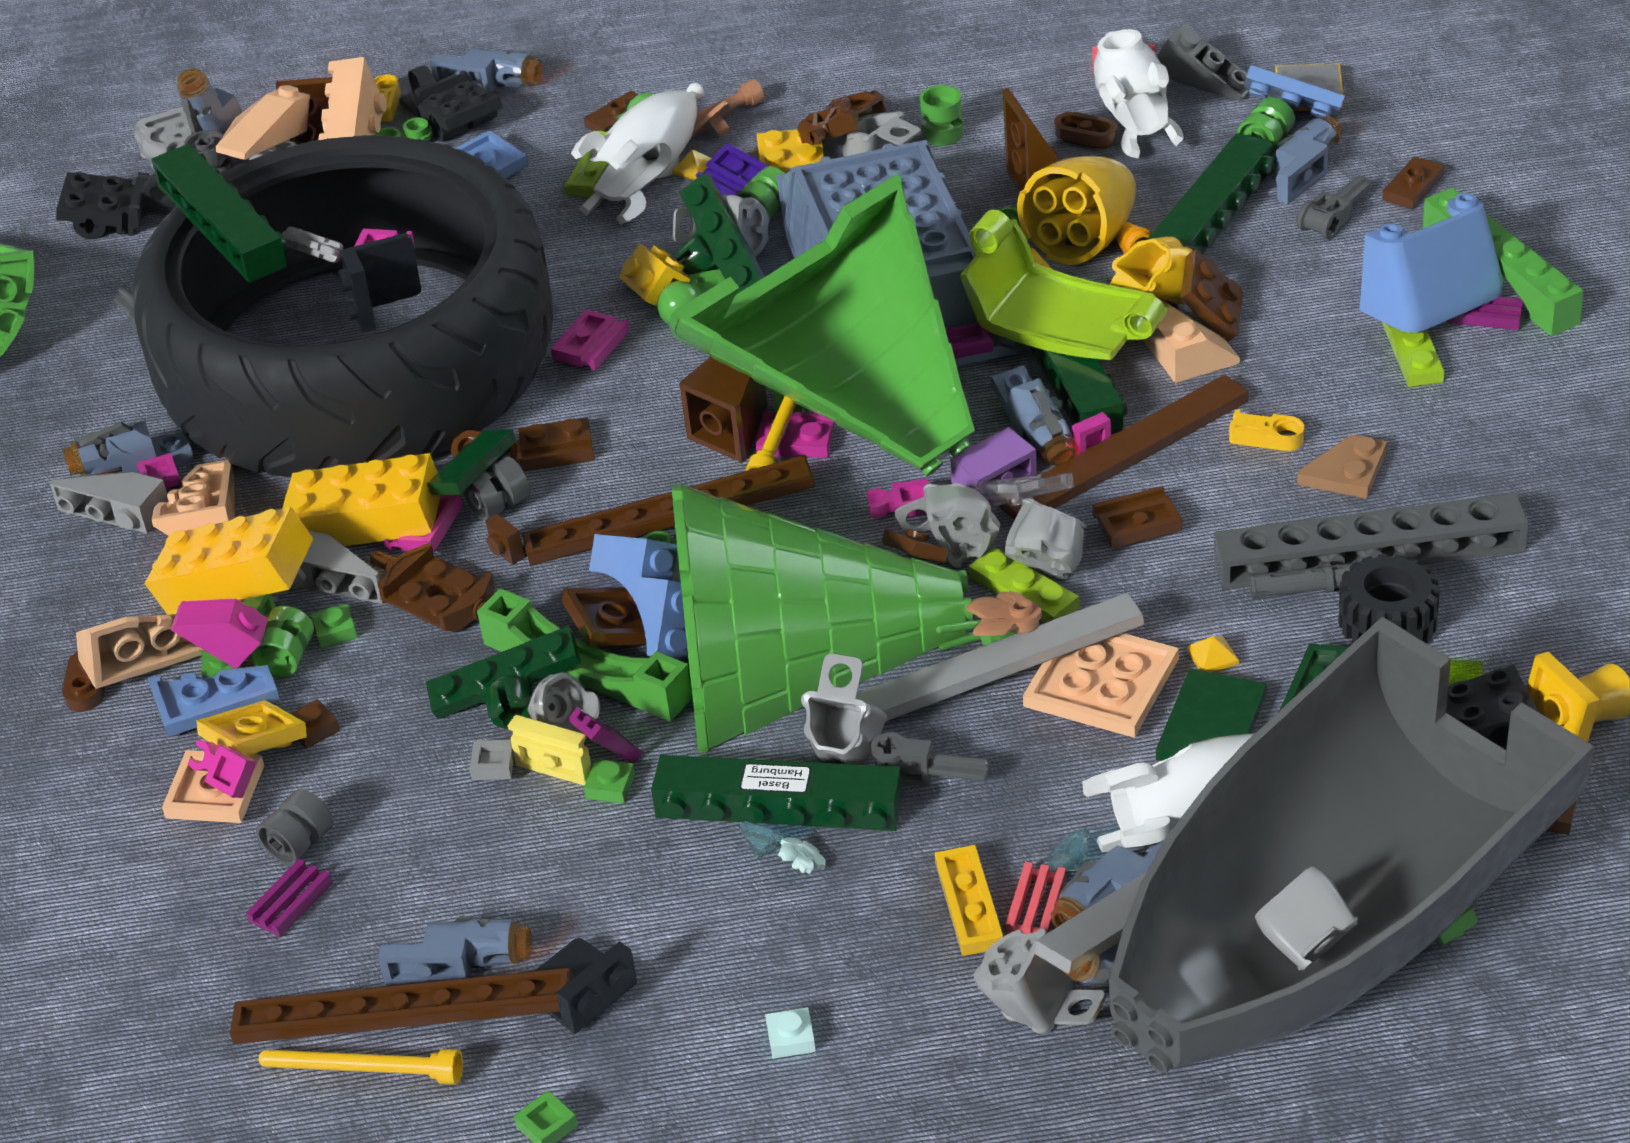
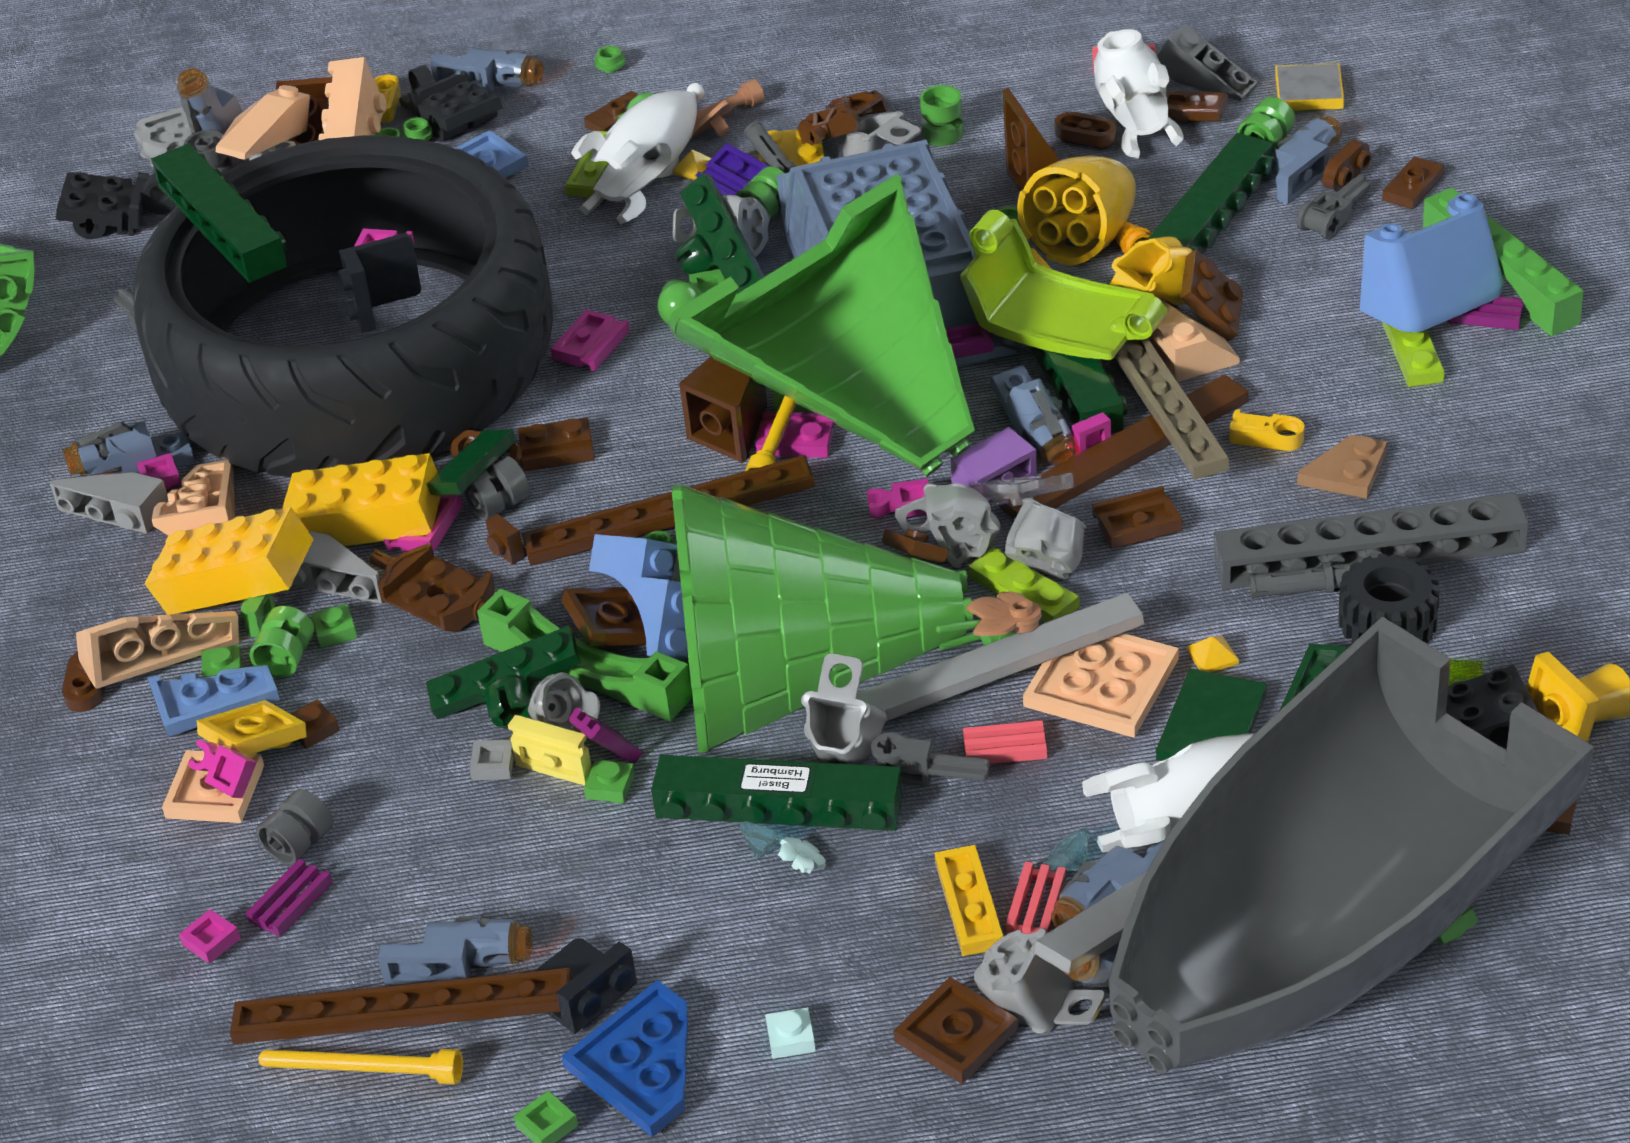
dark pink slope [171,599,268,669] -> none
light grey axle [282,227,343,263] -> none
yellow bracket [619,243,691,306] -> none
medium blue plate [1244,65,1345,120] -> none
light grey piece [1255,866,1358,971] -> none
none -> dark pink plate [179,909,241,964]
none -> blue plate [561,980,689,1137]
none -> bright green plate [594,46,625,73]
none -> dark grey pin [744,121,797,173]
none -> reddish brown plate [894,977,1018,1084]
none -> coral tile [963,721,1047,764]
none -> dark tan plate [1114,338,1230,480]
none -> reddish brown plate [1166,92,1228,122]
none -> reddish brown plate [1322,139,1372,192]

